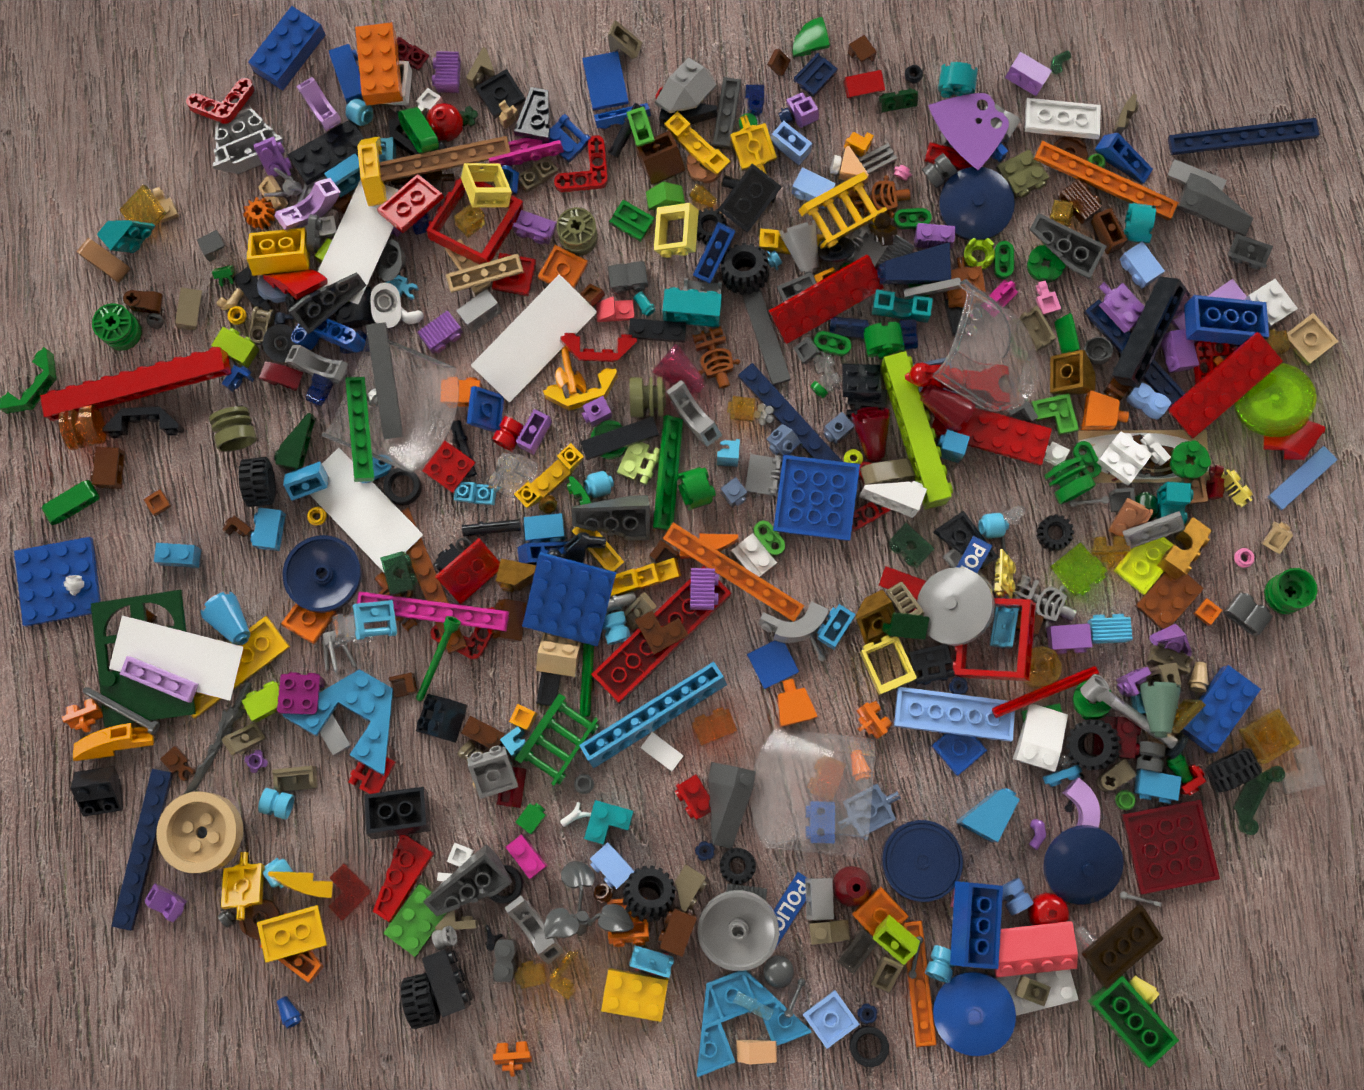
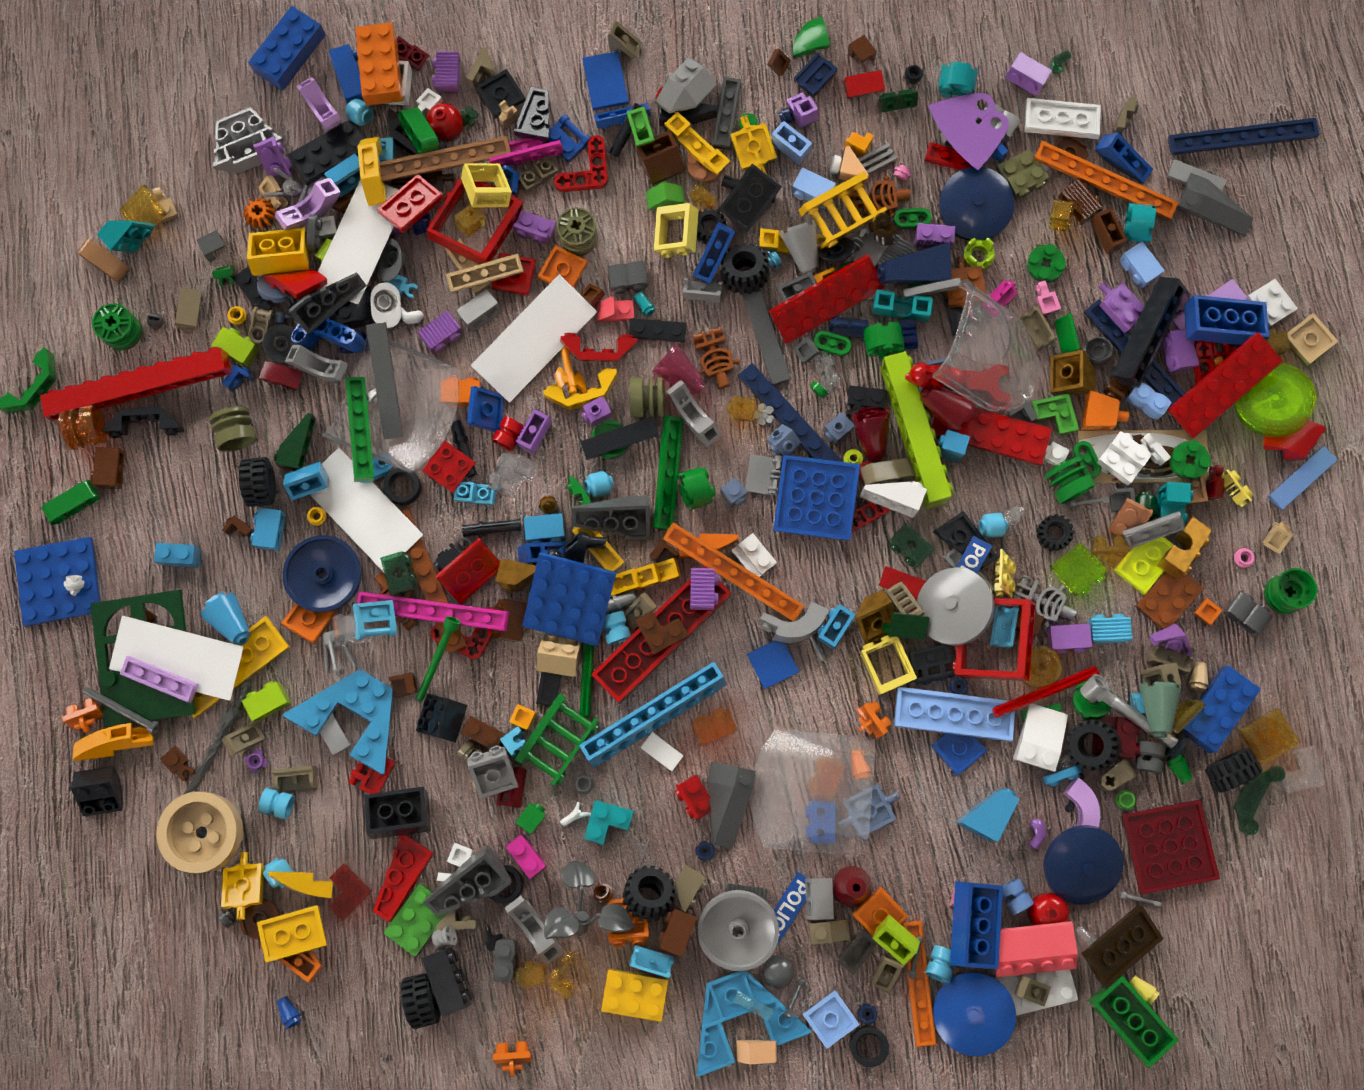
dark blue plate [111,769,173,931] -> none
reddish brown piece [123,290,163,314] -> none
dark orange plate [143,489,171,516] -> none
medium lavender brick [144,883,187,923] -> none
red beam [186,78,255,124] -> none
tan arm [217,288,244,310] -> none
magenta bracket [277,672,325,715] -> none
clear blue leg [306,373,333,406] -> none
yellow slope [514,443,584,508] -> none
light blue brick [590,842,634,889] -> none
green plate [609,200,655,242] -> none
yellowish green plate [617,442,660,485] -> none
teal brick [662,287,722,328] -> none
medium azure hinge [717,439,740,467] -> none
black tyre [720,848,756,884] -> none
clear blue leg [745,84,764,116] -> none
bright green plate [754,521,785,556] -> none
orange torso [777,679,818,727] -> none
black plate [842,363,882,398] -> none
dark blue brick [881,820,963,902] -> none
dark grey wheel [922,153,957,189] -> none
green plate [994,241,1014,279] -> none
dark grey wedge [1030,213,1107,279] -> none
bright green plate [1088,154,1105,168] -> none
medium lavender bracket [1116,667,1151,697] -> none
dark azure brick [1133,769,1181,804] -> none
red bracket [1179,764,1206,796] -> none
dark grey bracket [1227,233,1273,270] -> none

